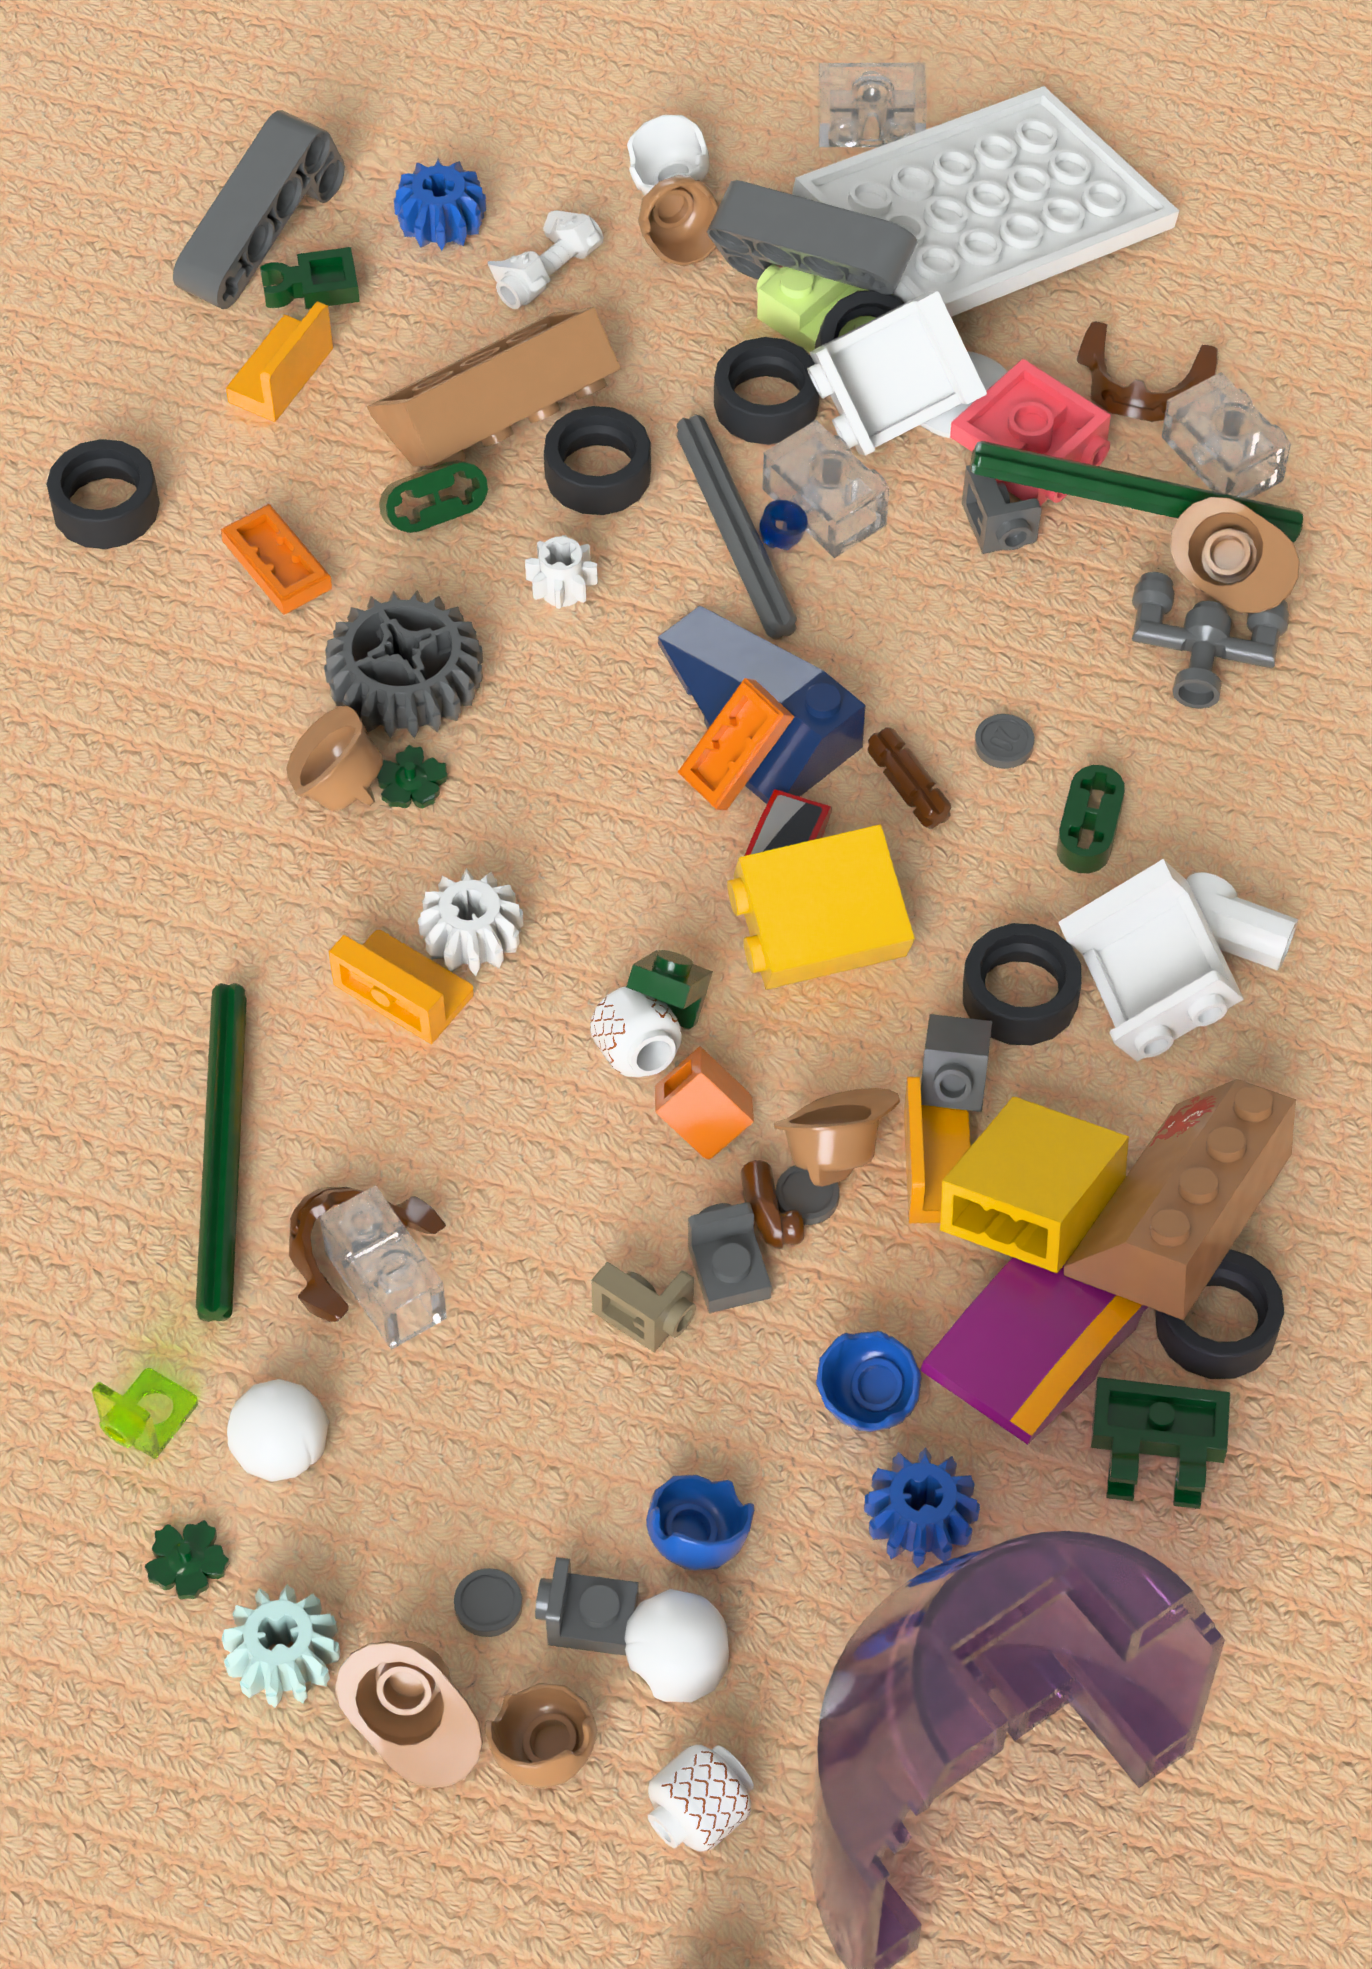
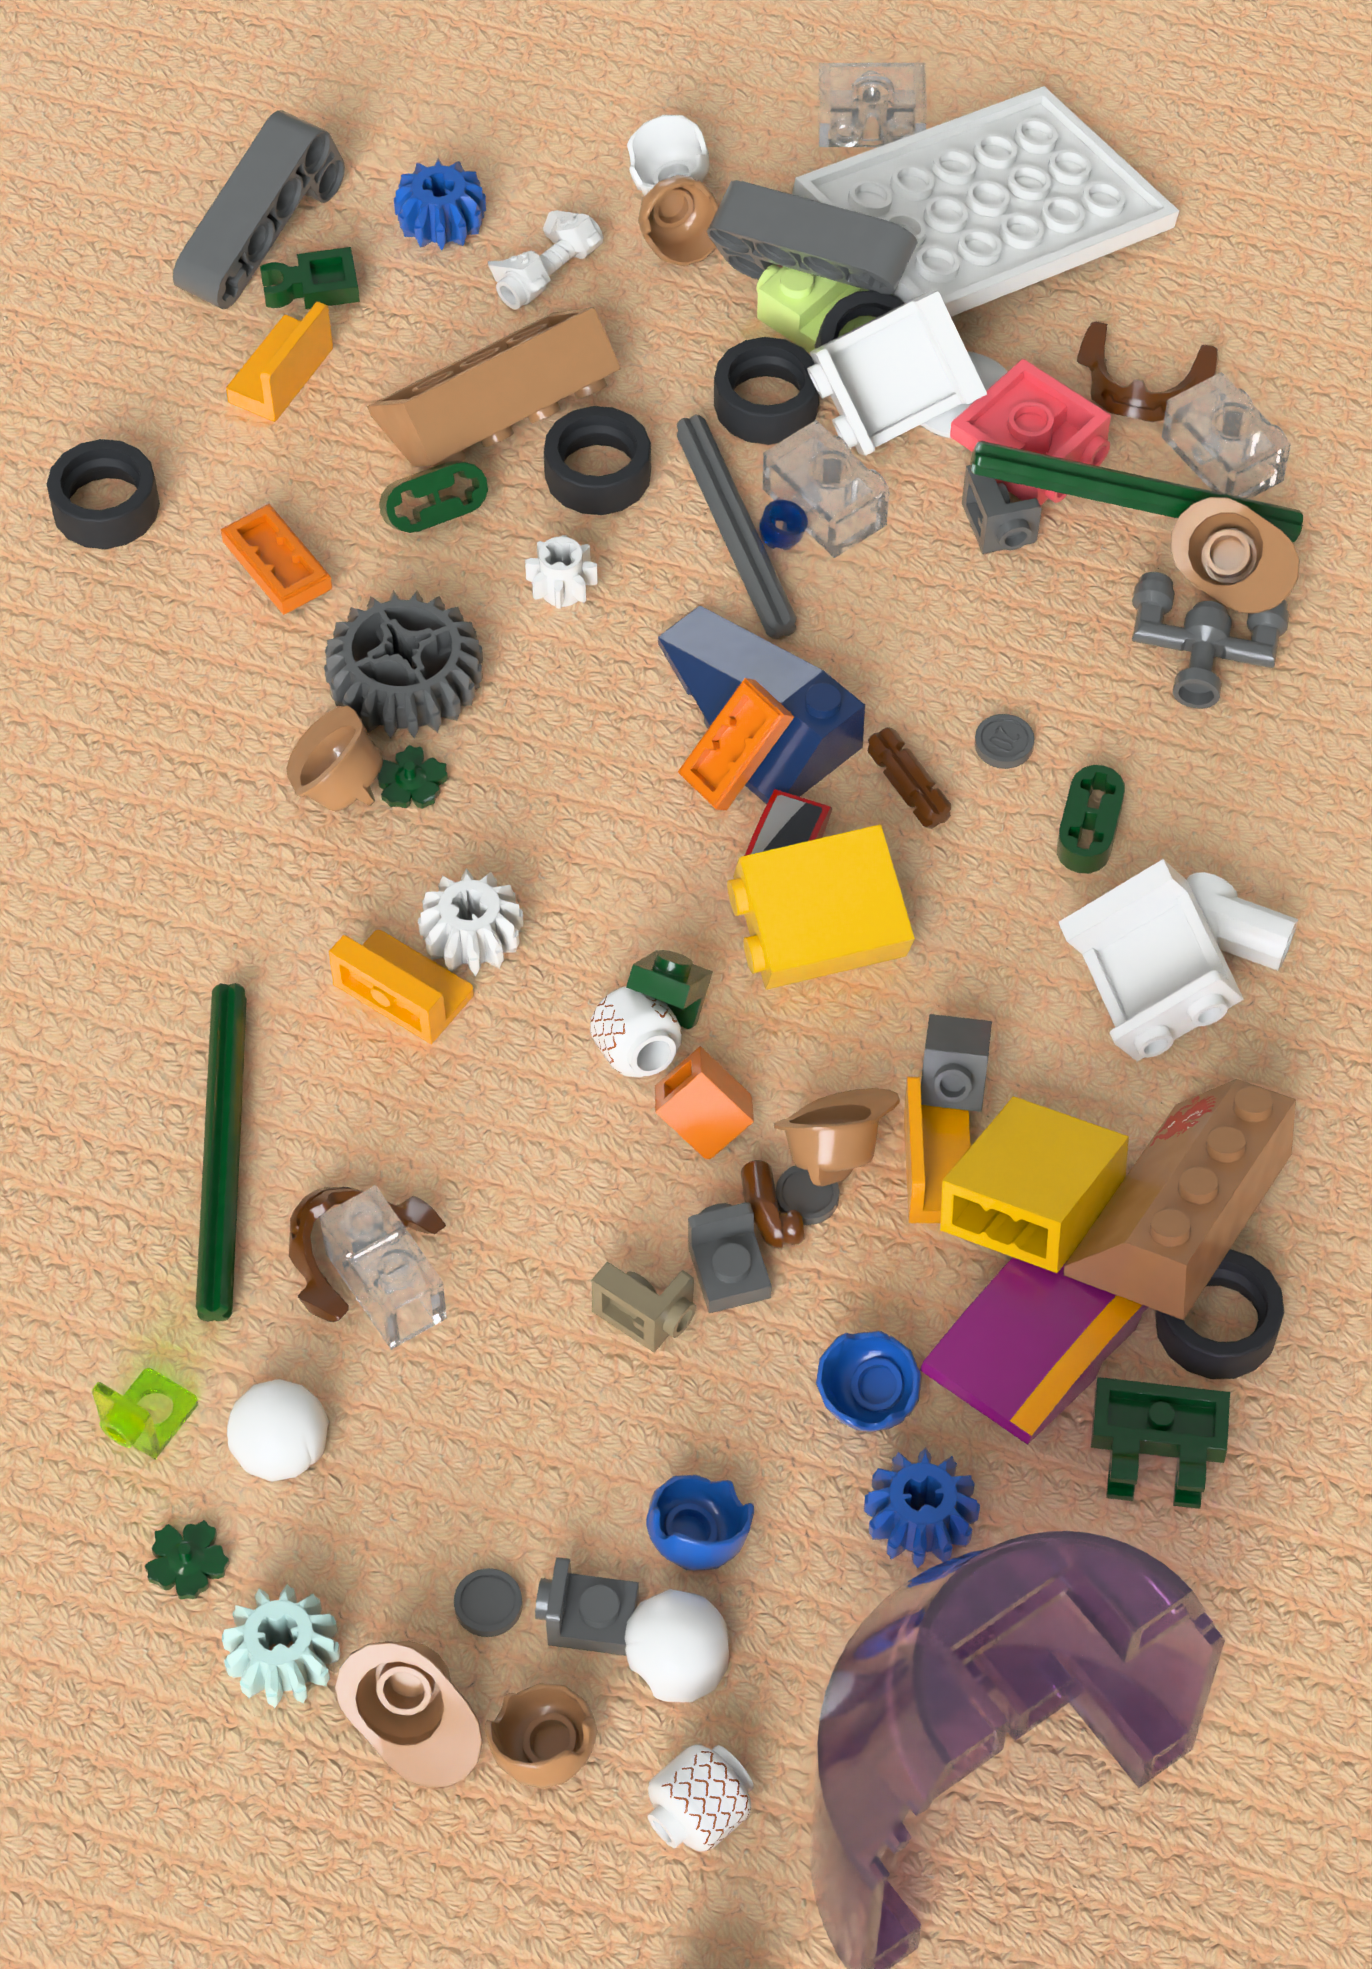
black tyre [963,923,1082,1045] -> none

